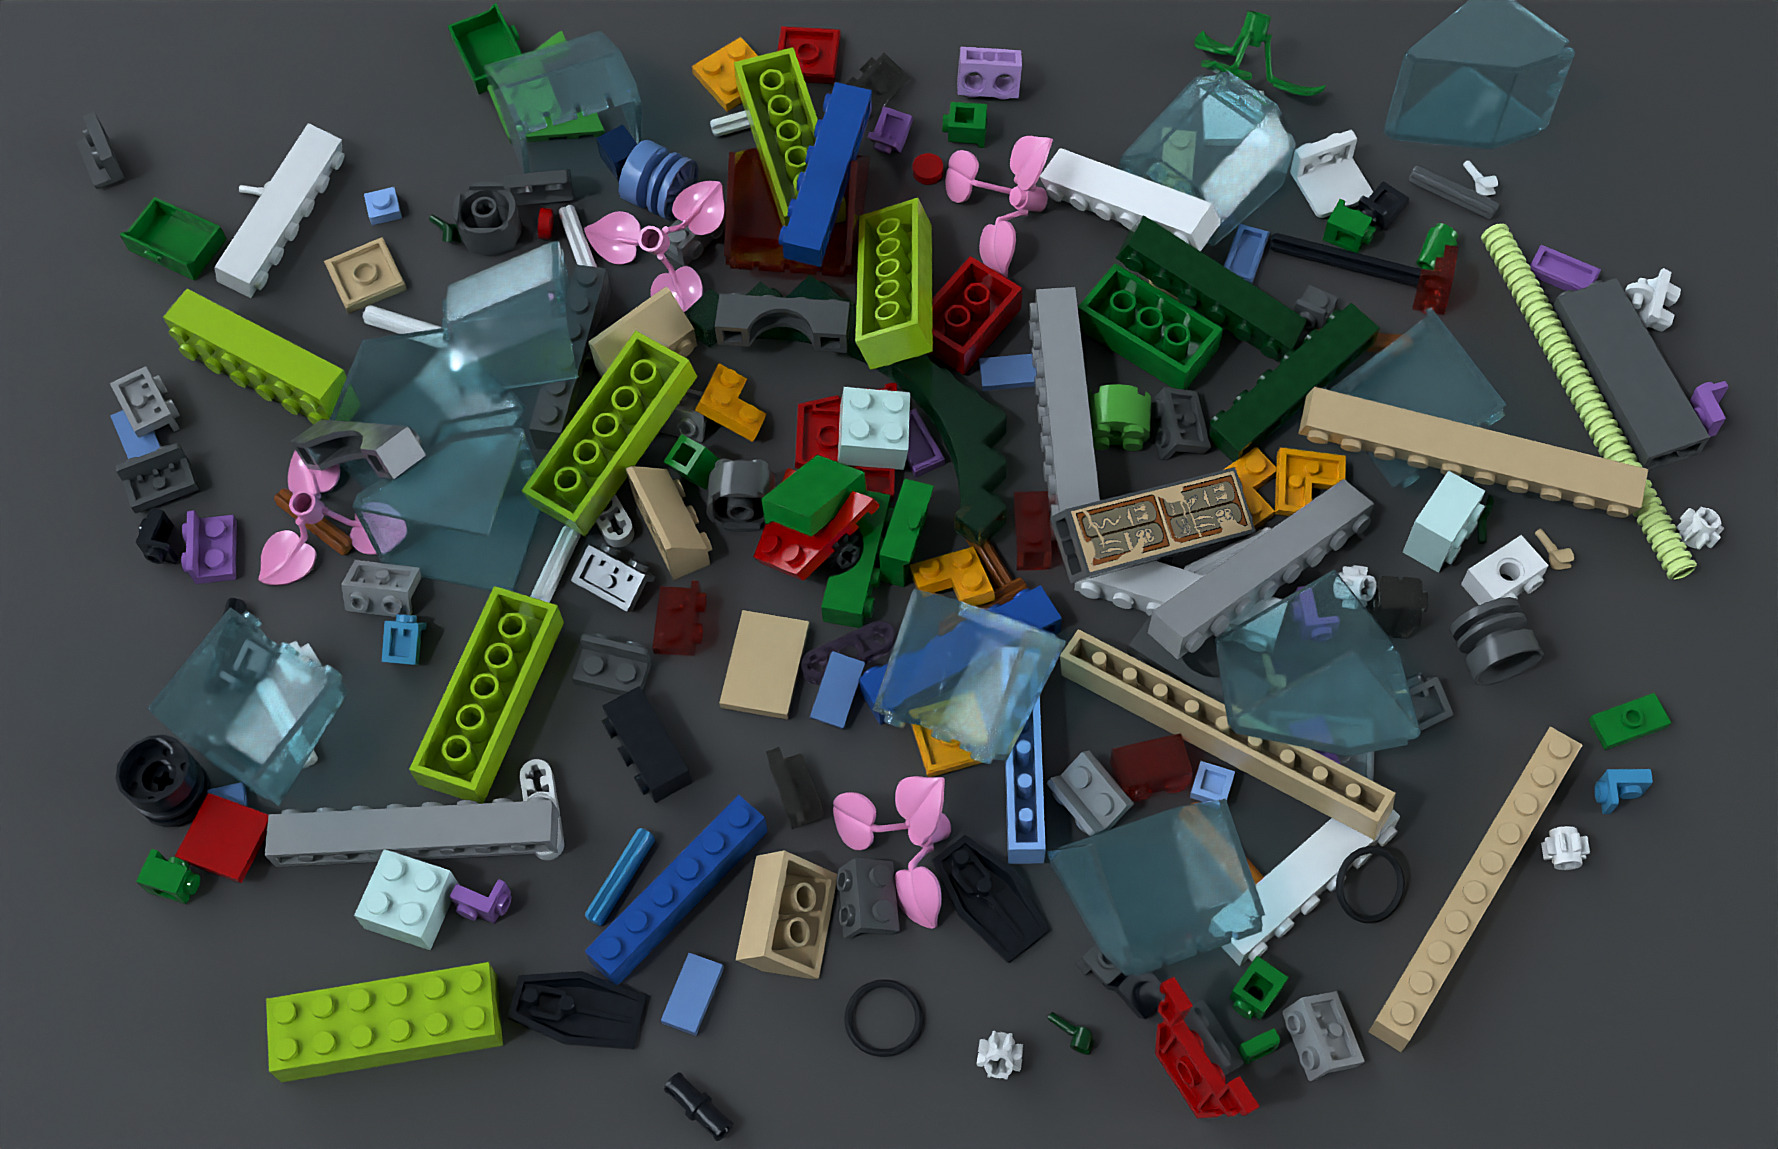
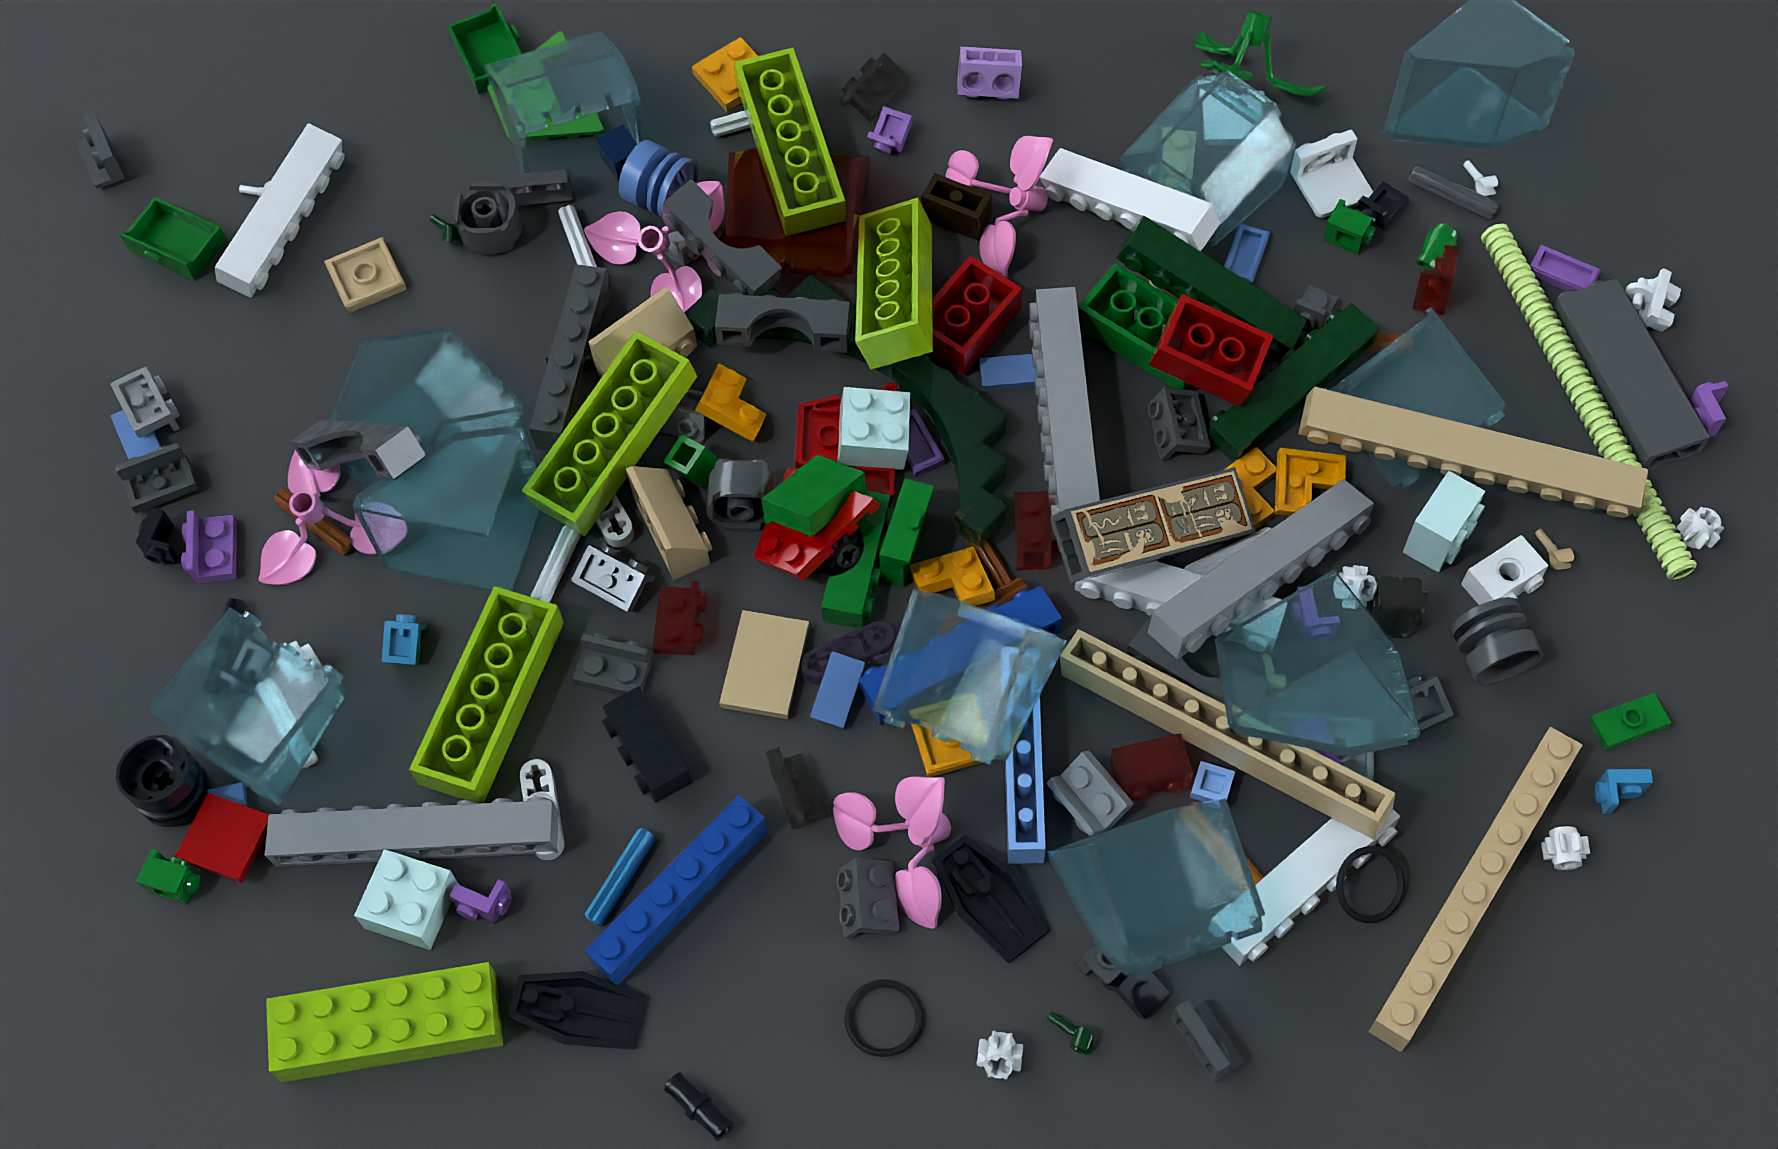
lime brick [163,289,359,425] -> none
light grey bracket [341,560,421,617] -> none
white axle [362,305,453,348] -> none
light blue plate [364,187,402,225] -> none
clear light blue windscreen [442,241,578,396] -> none
red tile [538,208,554,240] -> none
medium blue tile [661,953,724,1036] -> none
tan slope [736,850,838,979] -> none
red tile [777,26,841,84] -> none
blue brick [779,82,872,267] -> none
red tile [912,153,943,185] -> none
green brick [942,102,987,148] -> none
bright green brick [1087,384,1151,451] -> none
red wing [1155,977,1260,1118] -> none
green brick [1229,956,1289,1020] -> none
green tile [1238,1028,1281,1065] -> none
black axle [1270,233,1427,288] -> none
light grey bracket [1283,991,1365,1081] -> none
dark green hand [1477,495,1494,544] -> none
none -> dark grey arch [662,179,782,296]
none -> dark brown brick [921,173,992,241]
none -> red brick [1149,294,1274,407]

